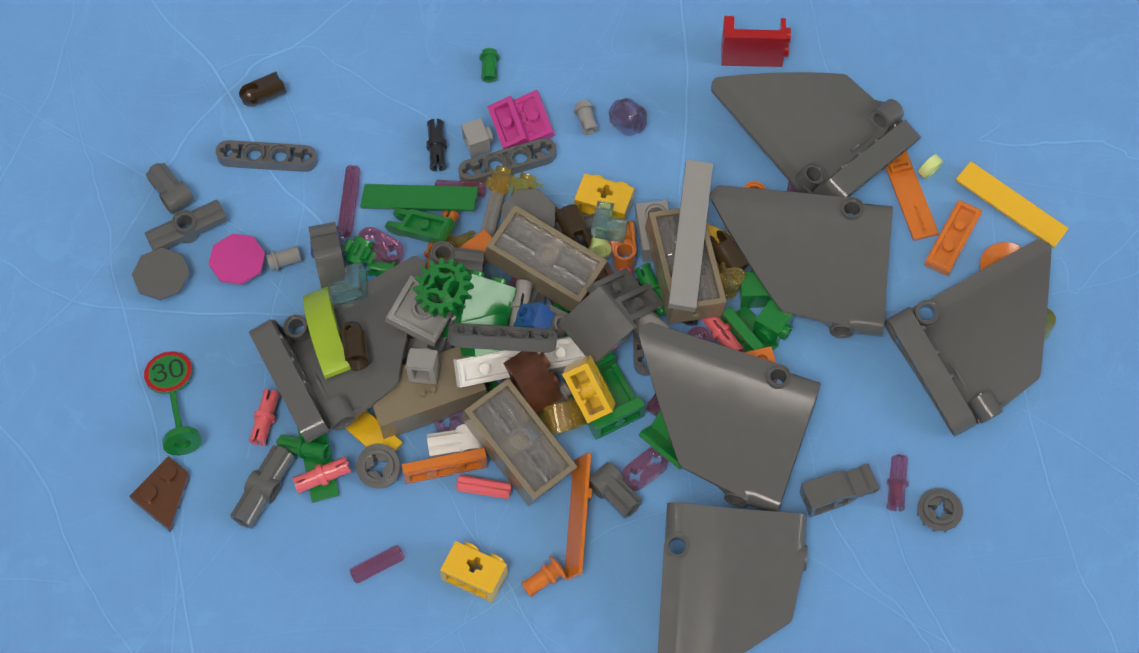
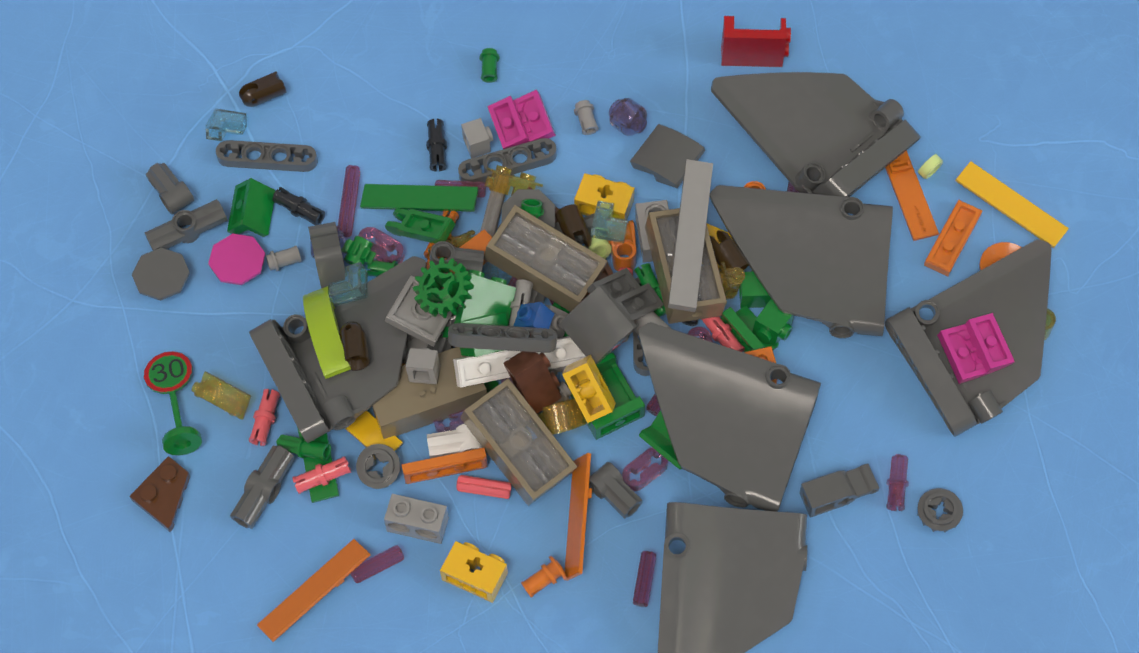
none -> clear yellow hinge [191,371,251,420]
none -> clear light blue piece [206,108,247,141]
none -> green panel [227,178,275,237]
none -> orange piece [257,539,370,642]
none -> black pin [272,187,325,225]
none -> light grey brick [384,494,449,544]
none -> green plate [519,199,544,219]
none -> dark grey slope [630,124,705,188]
none -> clear pink axle [633,551,656,607]
none -> dark pink slope [937,313,1015,384]

